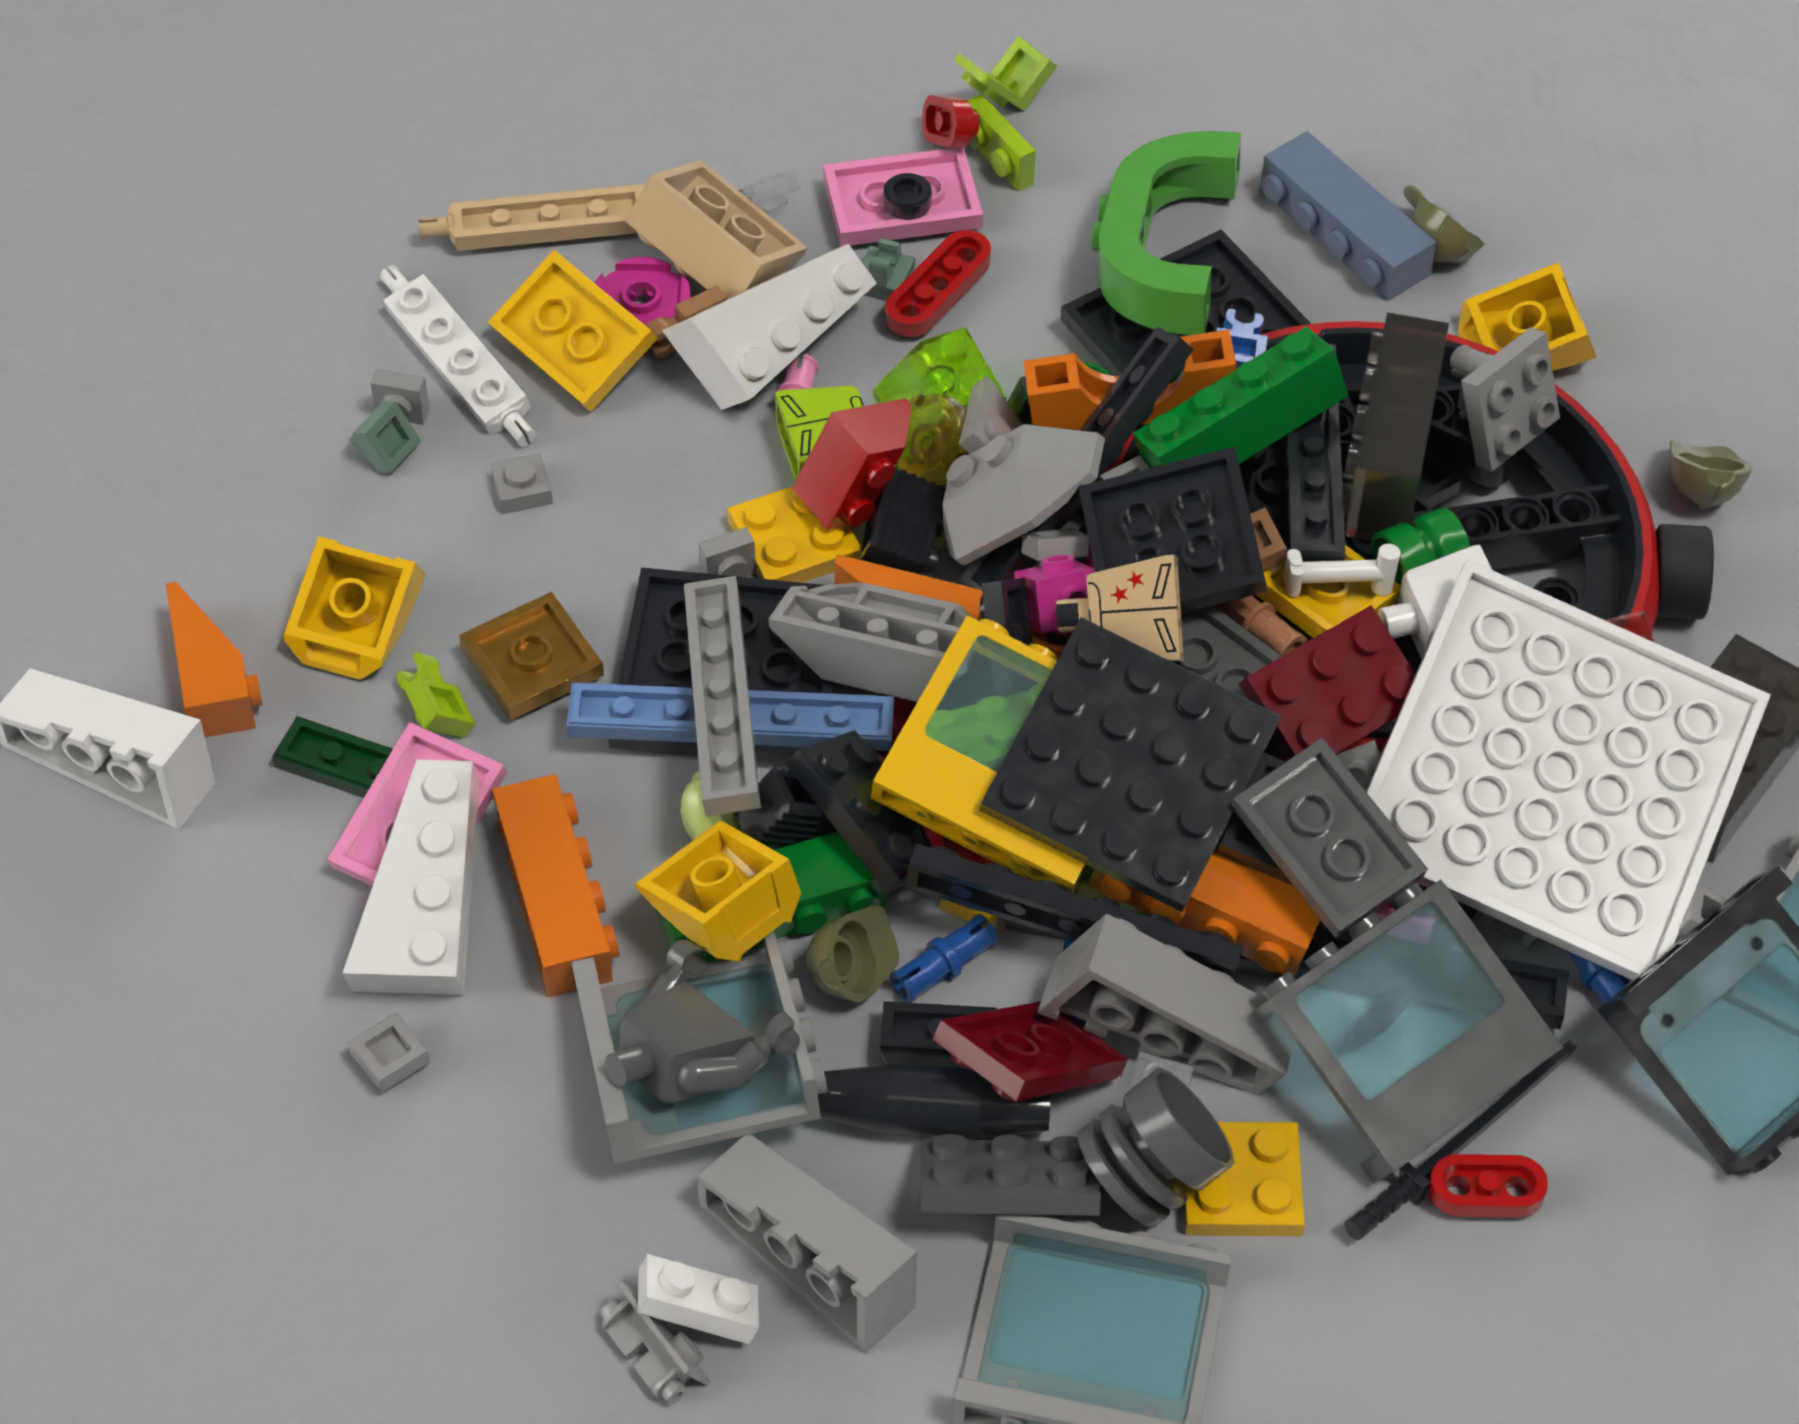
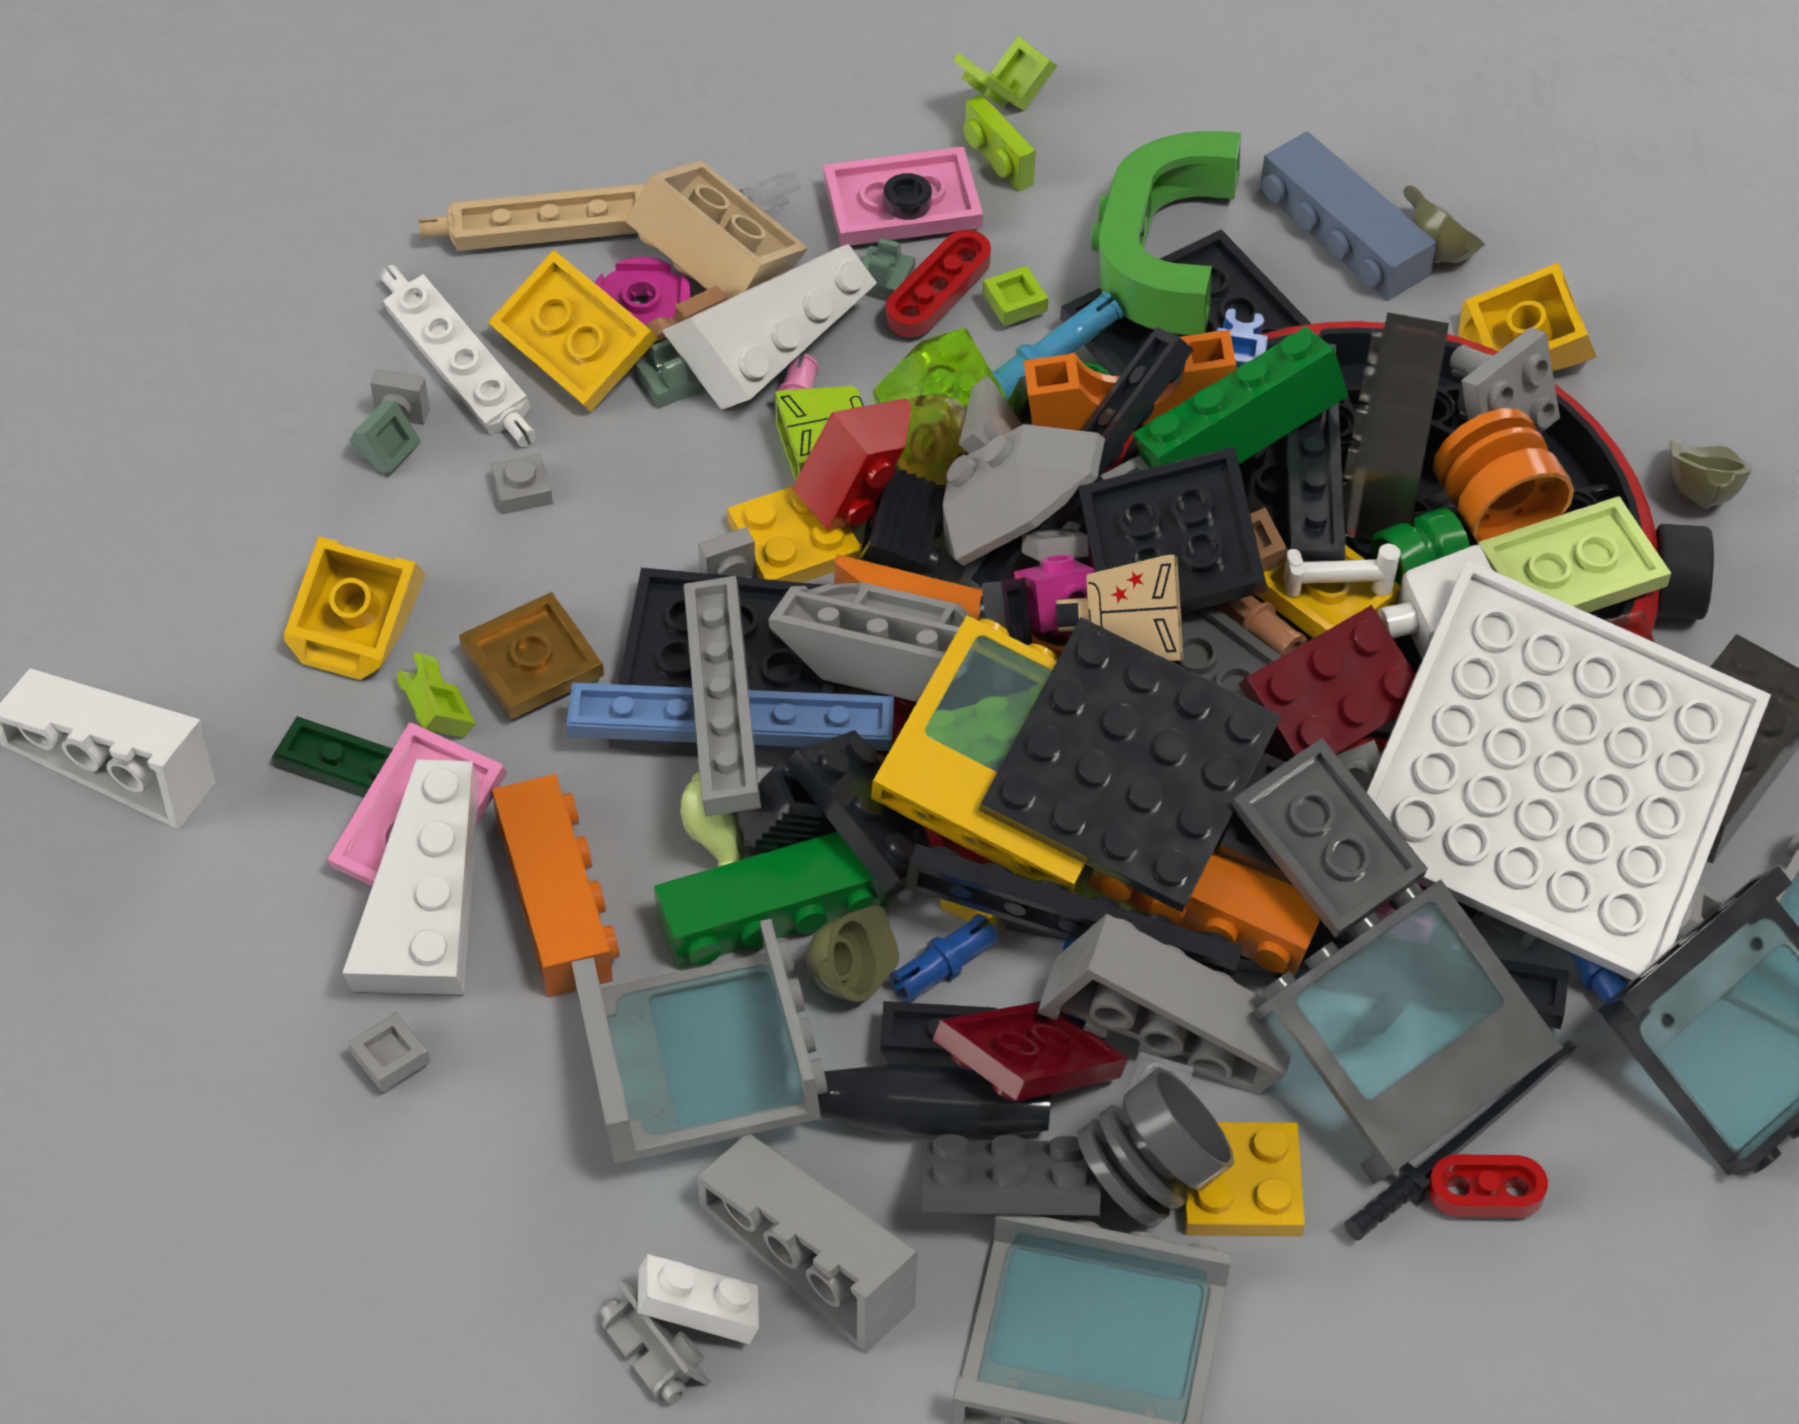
orange slope [166,582,263,737] -> none
dark grey torso [605,940,800,1103] -> none
yellow slope [634,820,801,962] -> none
red plate [922,95,979,148] -> none
none -> sand green tile [635,339,702,409]
none -> lime plate [982,265,1049,326]
none -> dark azure pin [982,291,1124,402]
none -> orange wheel [1432,408,1574,544]
none -> yellowish green plate [1478,496,1671,613]

